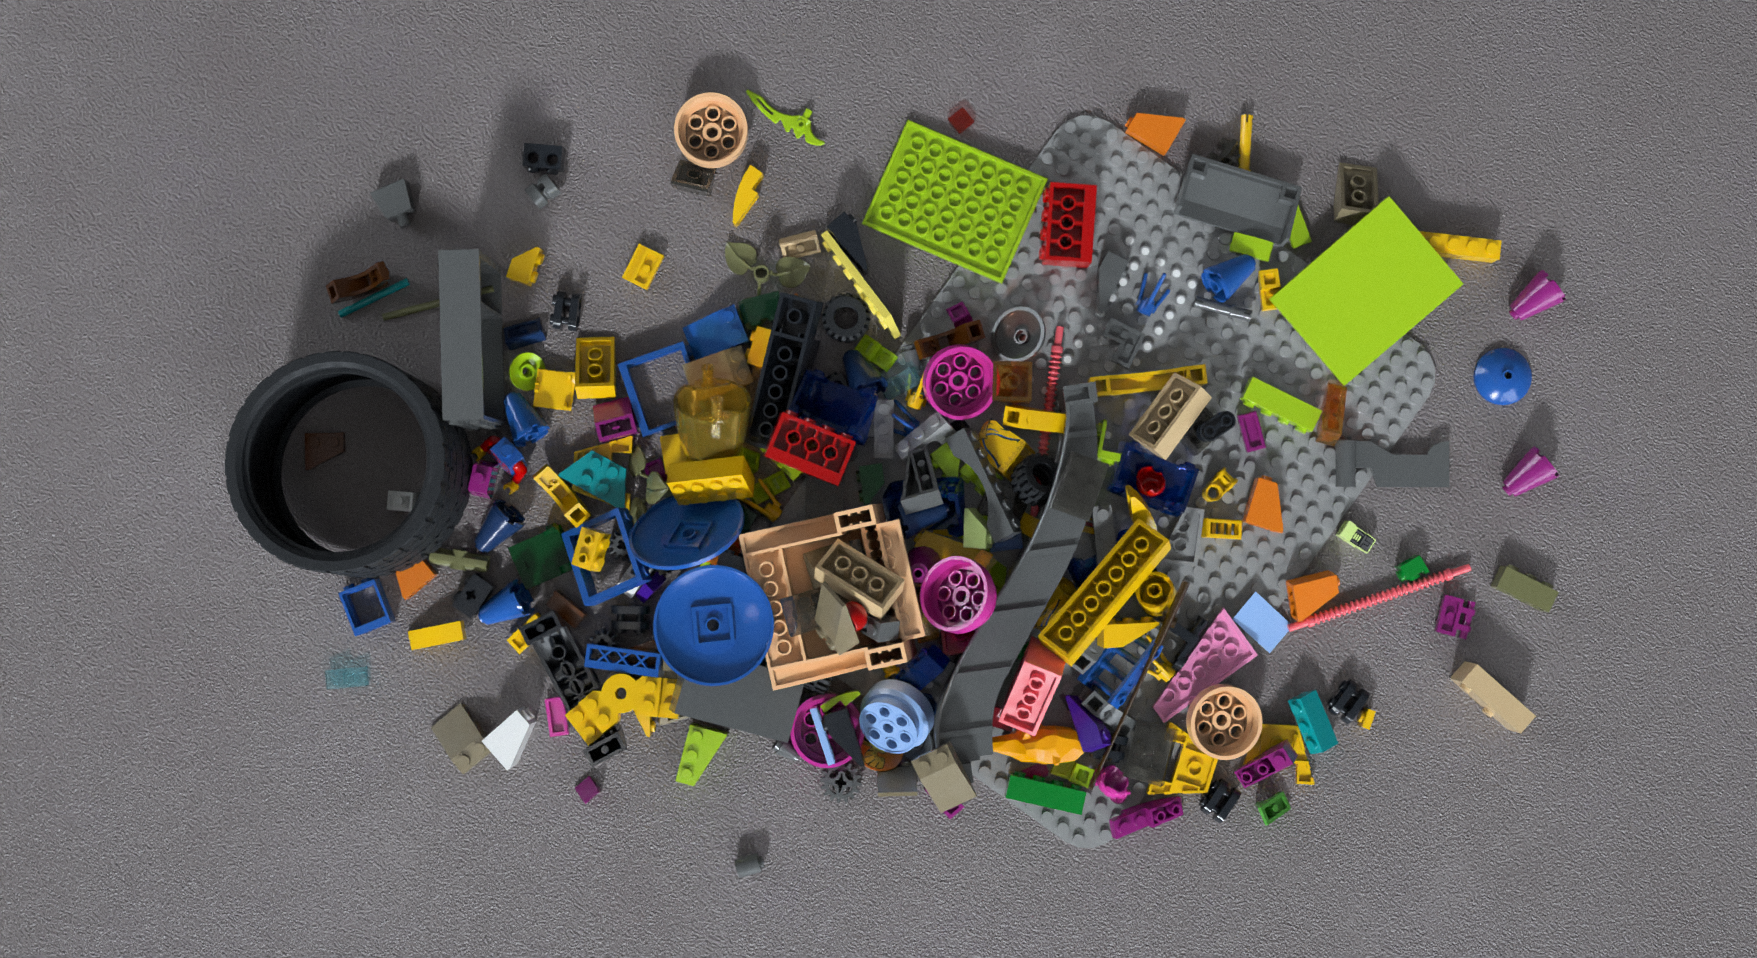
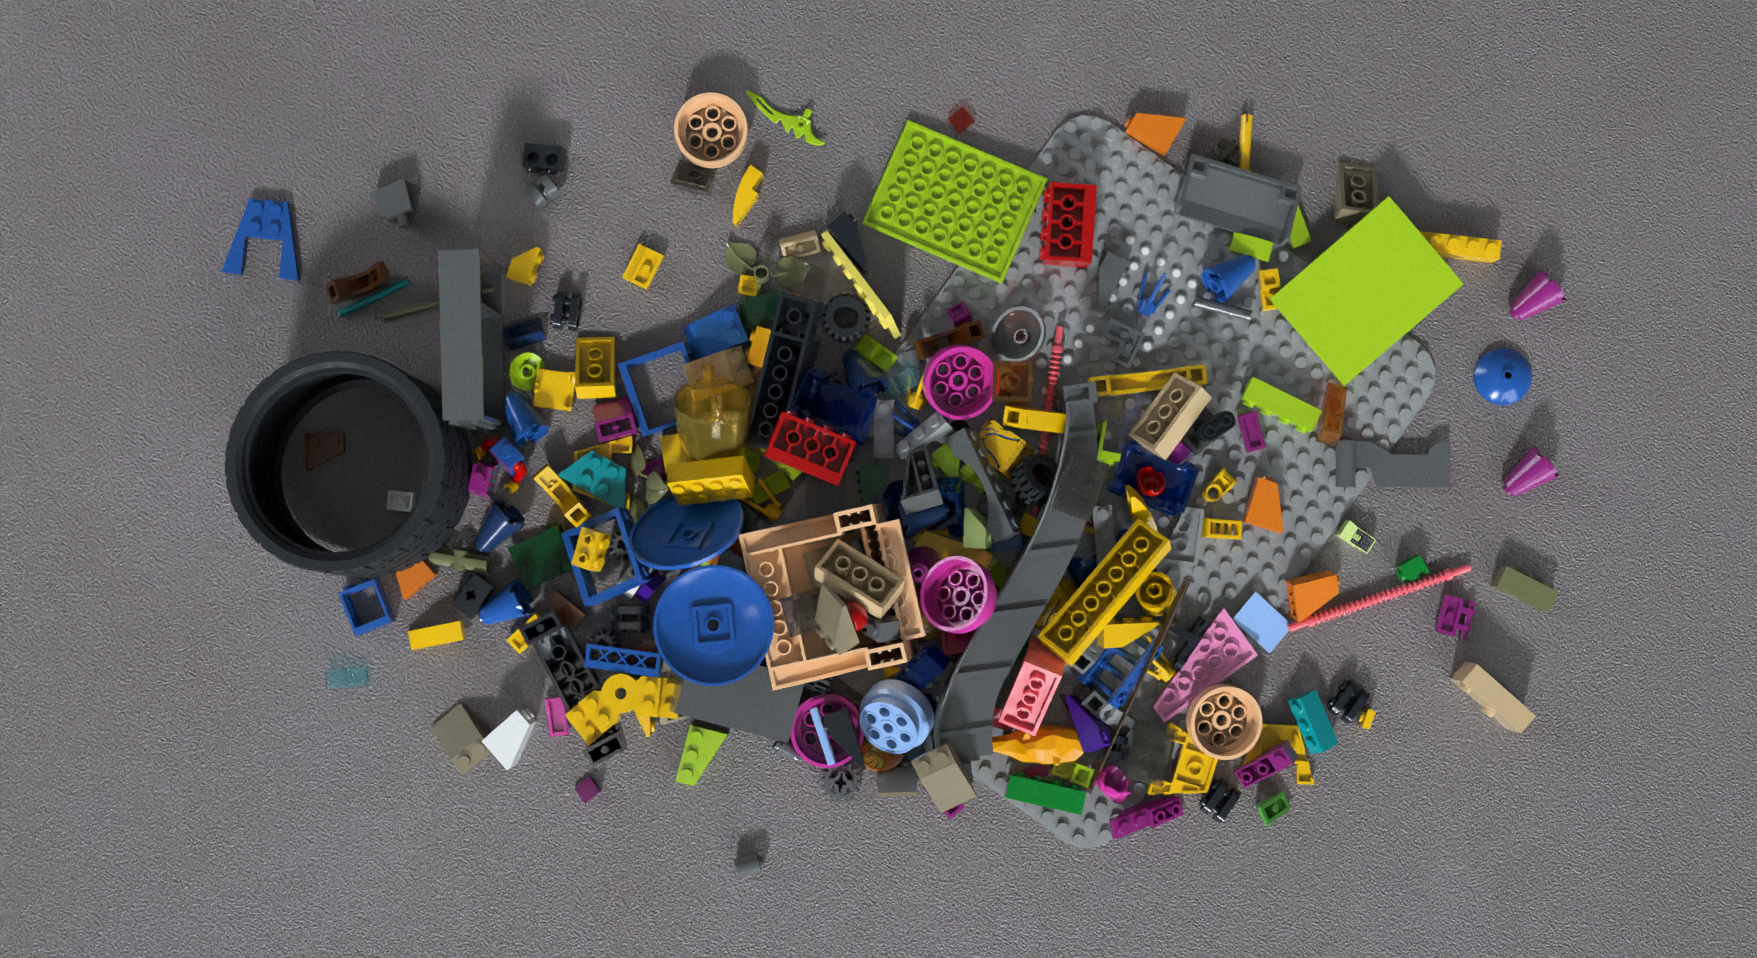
lime slope [820,690,861,712] -> none
none -> blue wing [222,198,300,281]
none -> yellow plate [737,275,758,297]
none -> magenta slope [1168,442,1191,466]

